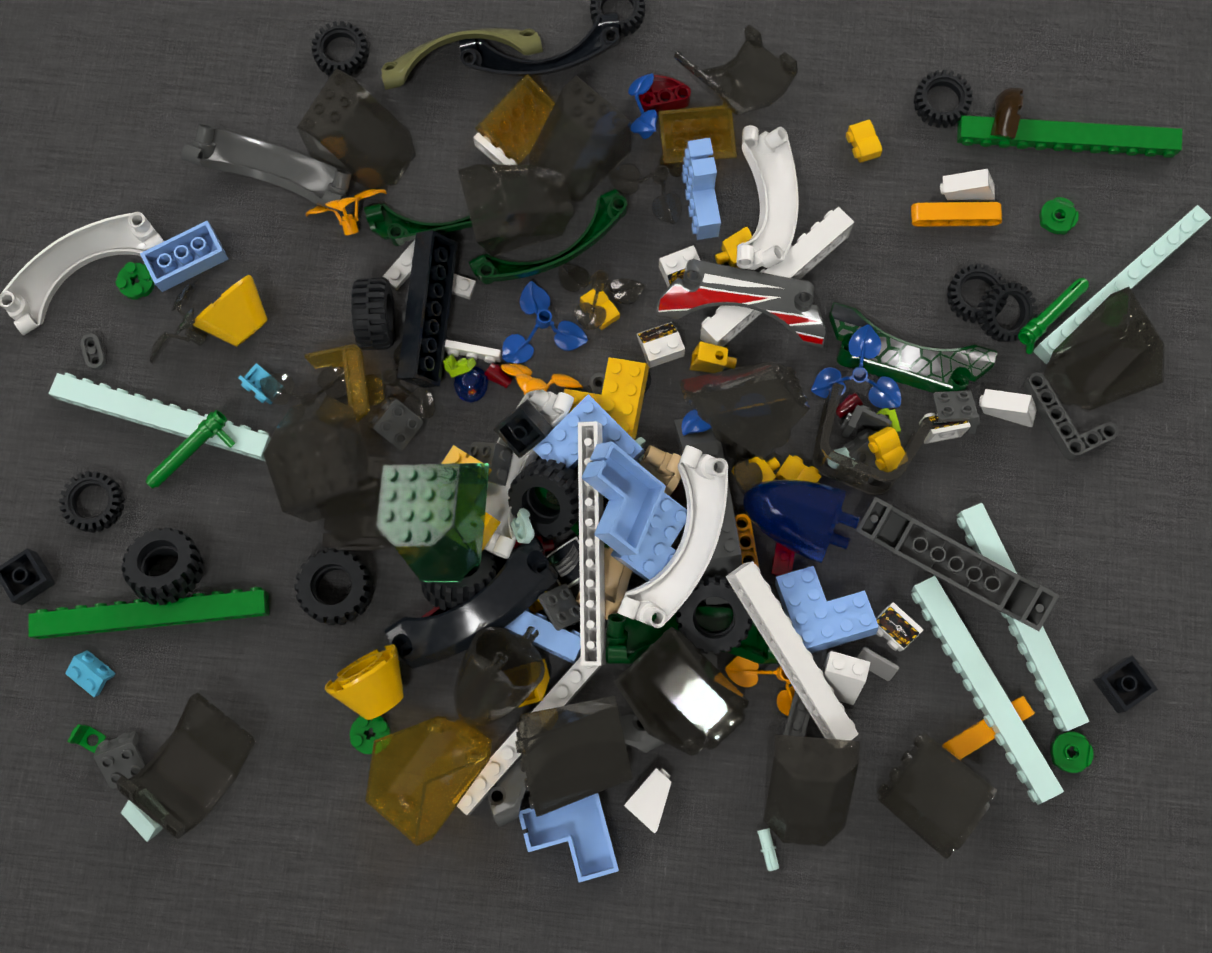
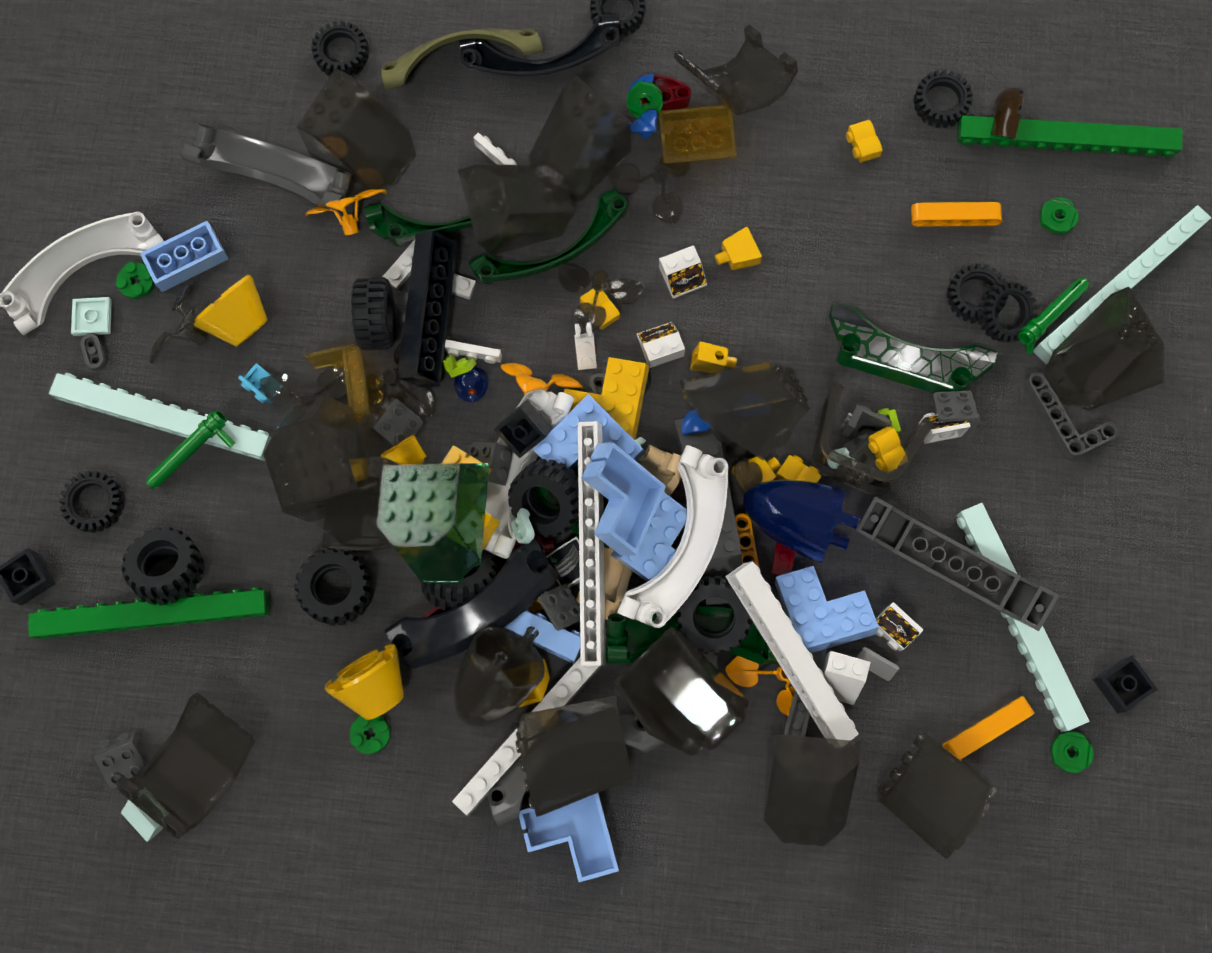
medium azure bracket [65,650,115,697] -> none
green bracket [67,724,107,753] -> none
clear yellow windscreen [365,716,492,846] -> none
clear yellow slope [475,74,565,165] -> none
dark red cone [484,363,513,389] -> none
blue plant [502,281,588,364] -> none
white slope [624,768,671,834] -> none
dark grey panel [656,259,826,348] -> none
light blue piece [682,138,721,240] -> none
white brick [700,207,854,347] -> none
white panel [736,125,799,270] -> none
light aqua axle [757,828,779,871] -> none
blue plant [811,325,901,408] -> none
dark red cone [834,393,863,418] -> none
light aqua brick [911,576,1064,805] -> none
white slope [940,169,995,201] -> none
white slope [979,389,1037,427] -> none
none -> light aqua plate [71,297,112,336]
none -> yellow brick [381,435,427,476]
none -> white hinge [574,322,597,370]
none -> green plate [626,81,663,119]

